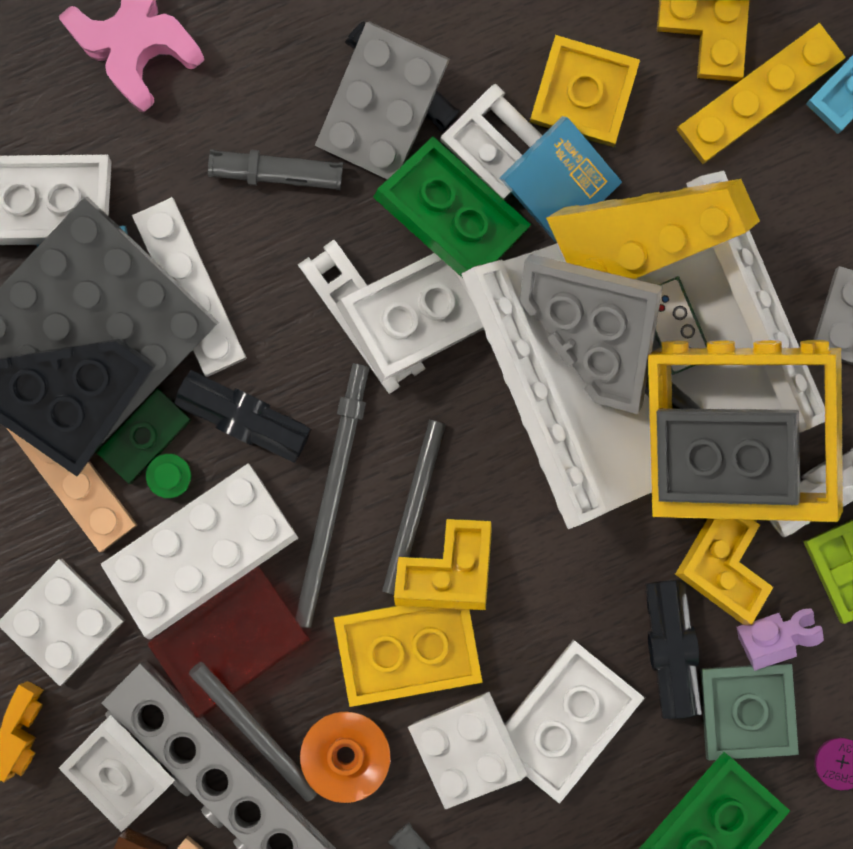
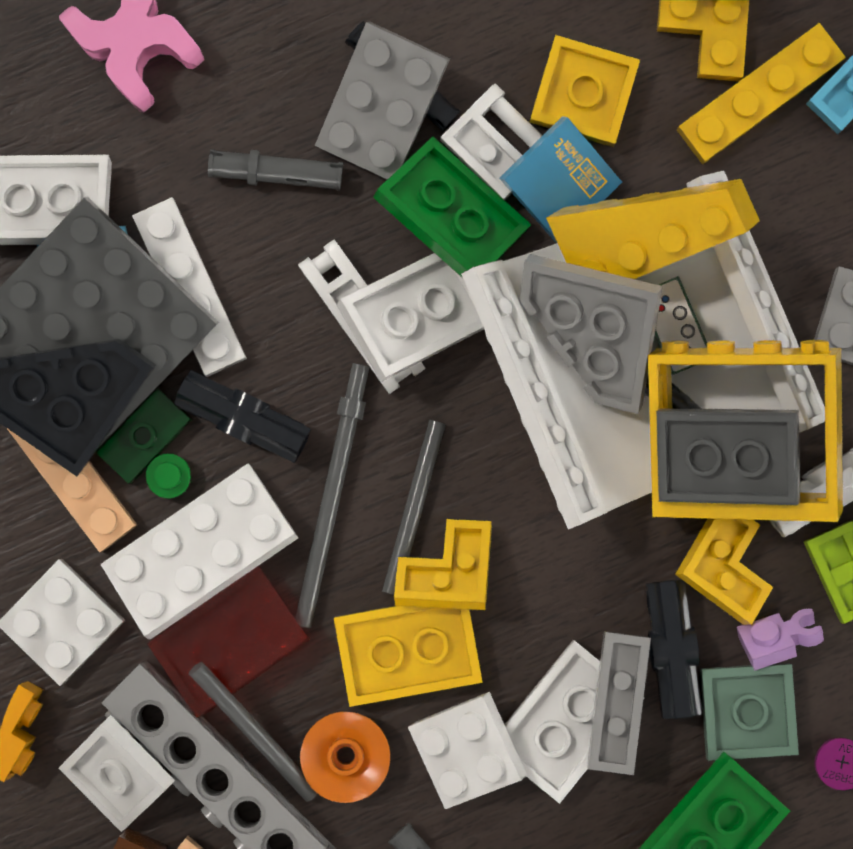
none -> light grey plate [587,631,651,775]

